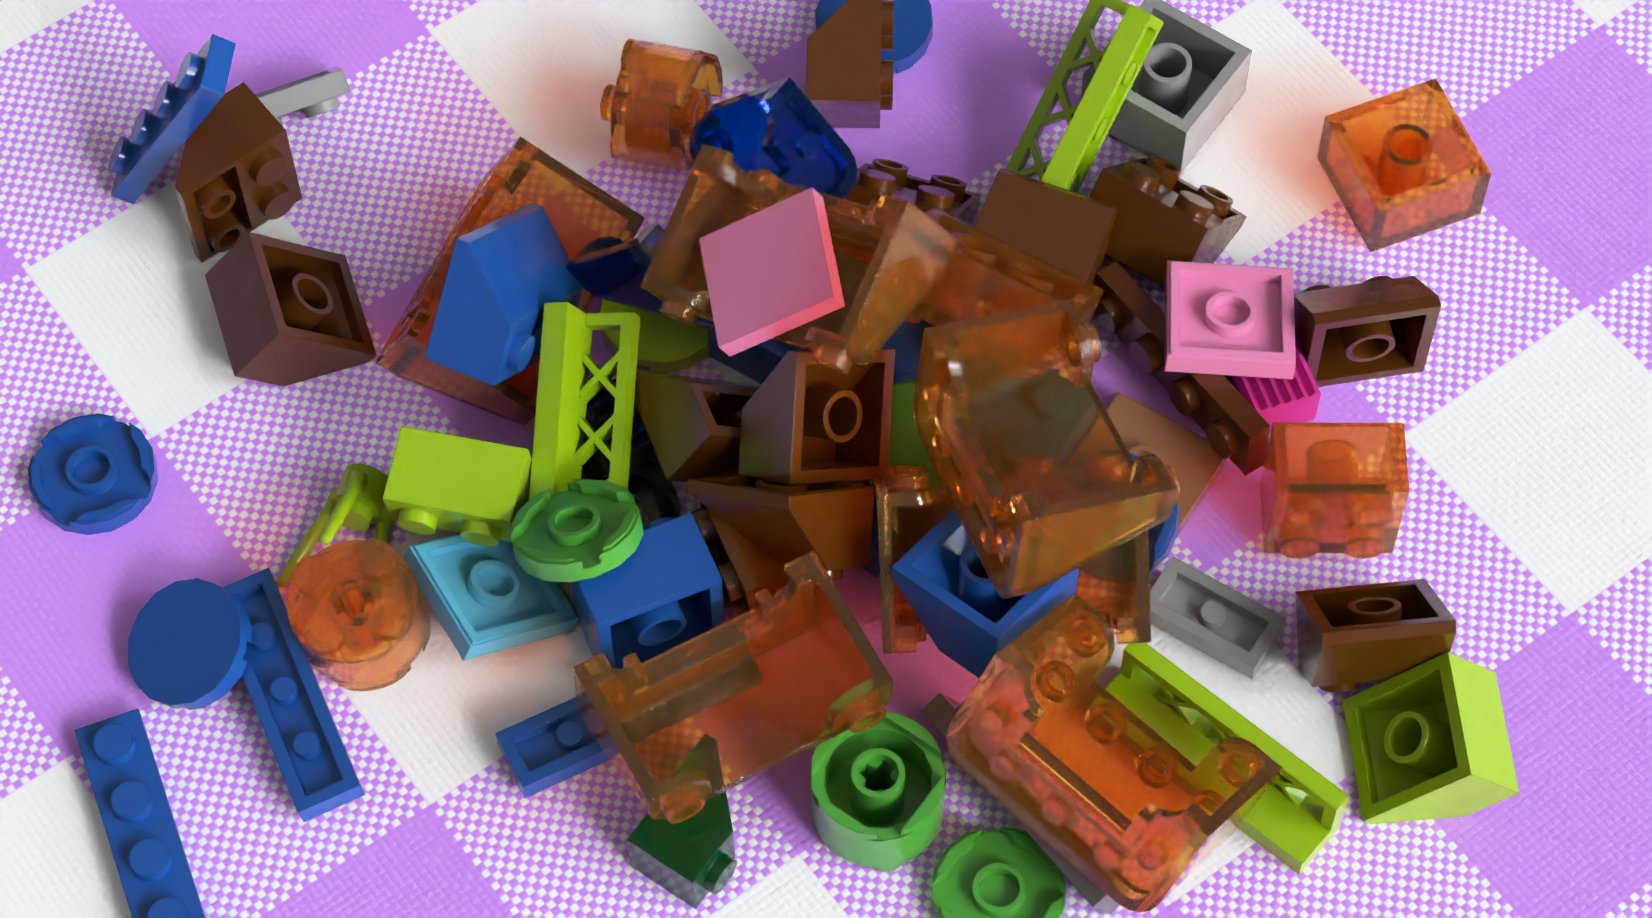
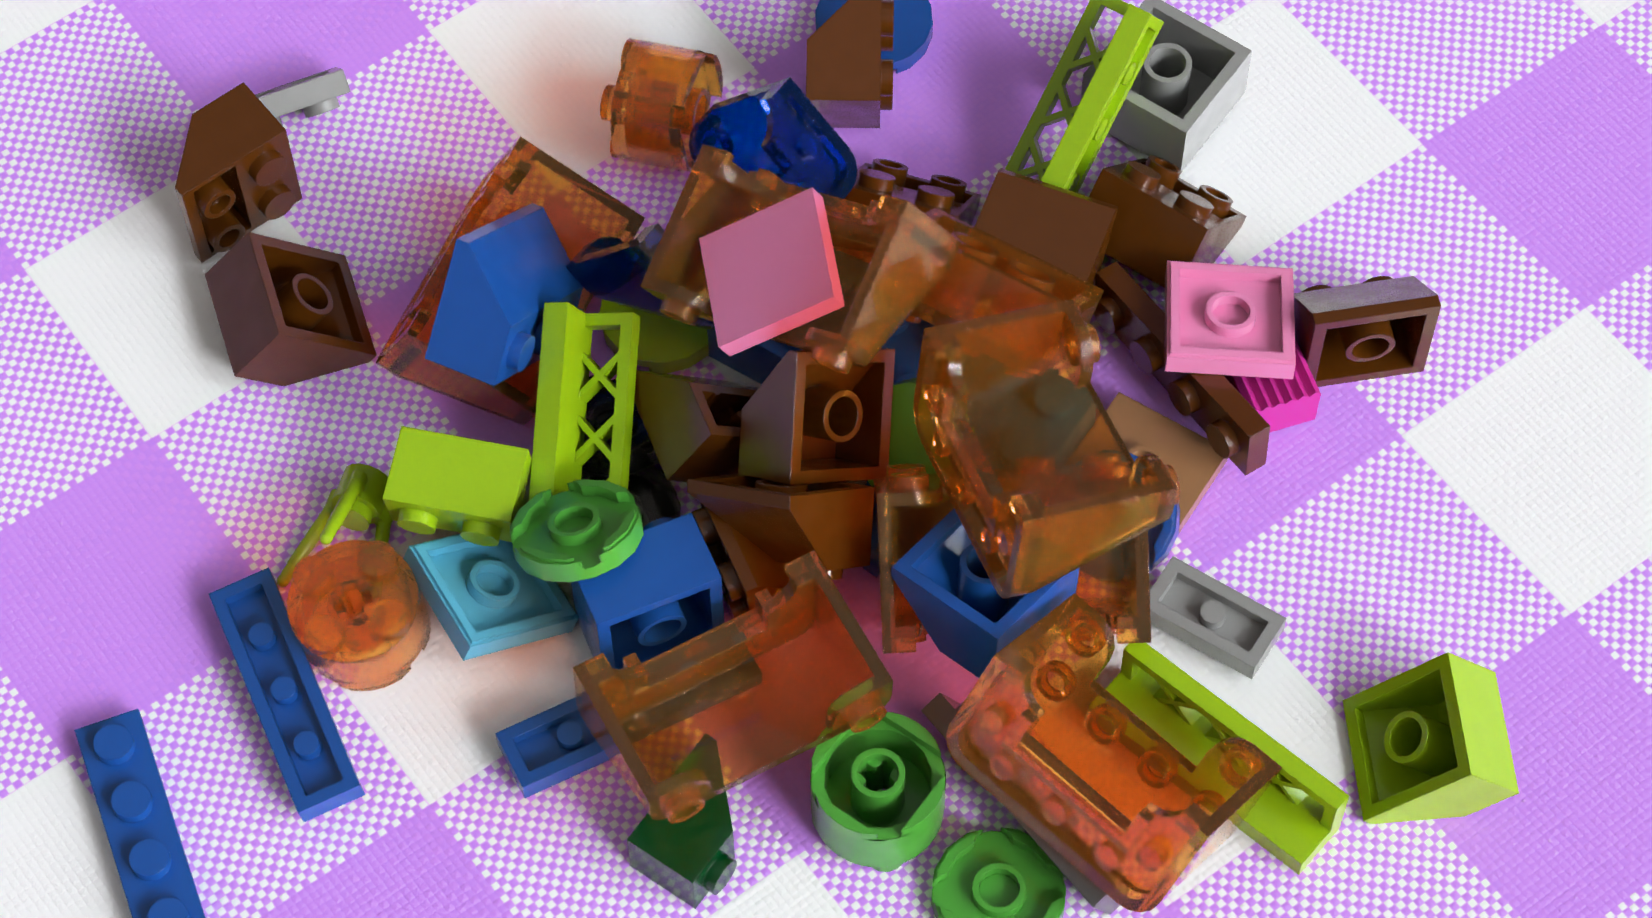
blue tile [28,413,158,535] -> none
blue plate [109,34,236,204] -> none
blue tile [127,578,252,710] -> none
clear orange brick [1260,422,1409,559] -> none
reddish brown slope [1295,579,1456,692] -> none
clear orange brick [1317,78,1492,252] -> none

